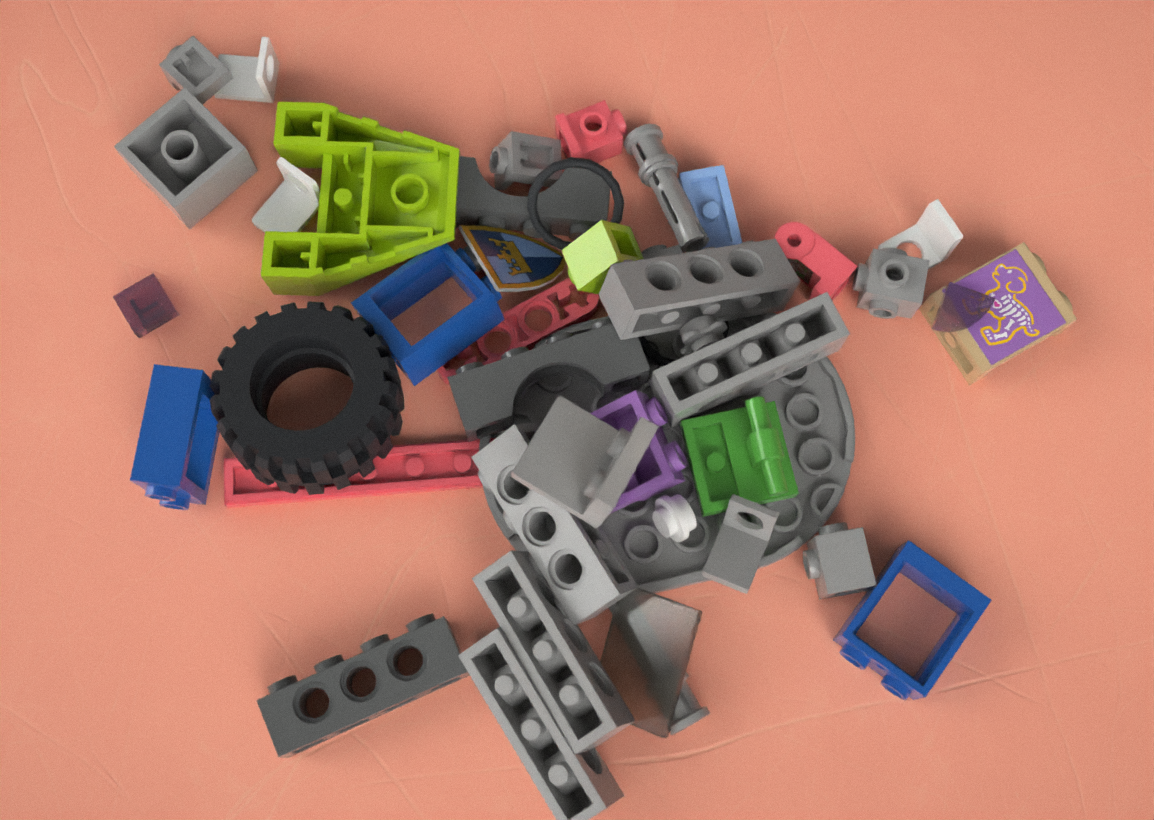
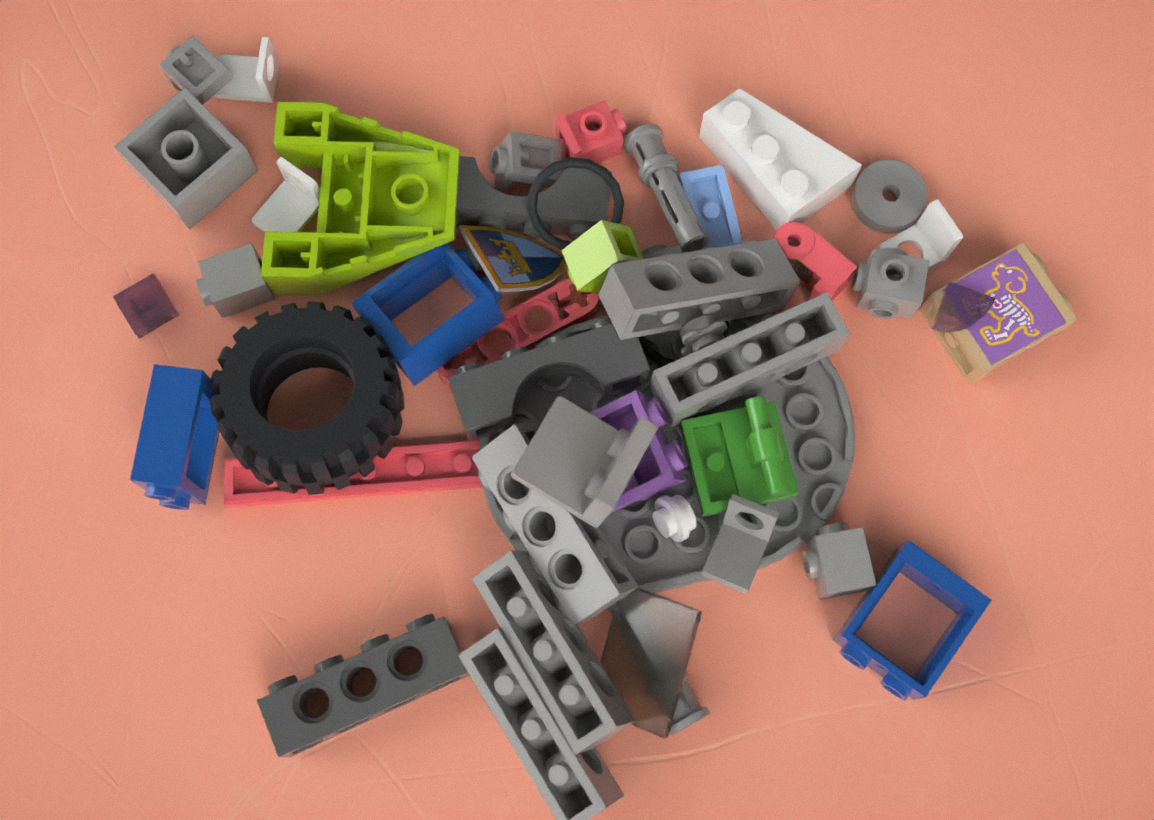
none -> light grey brick [196,243,275,318]
none -> white wedge [699,88,862,231]
none -> light grey piece [851,160,927,234]

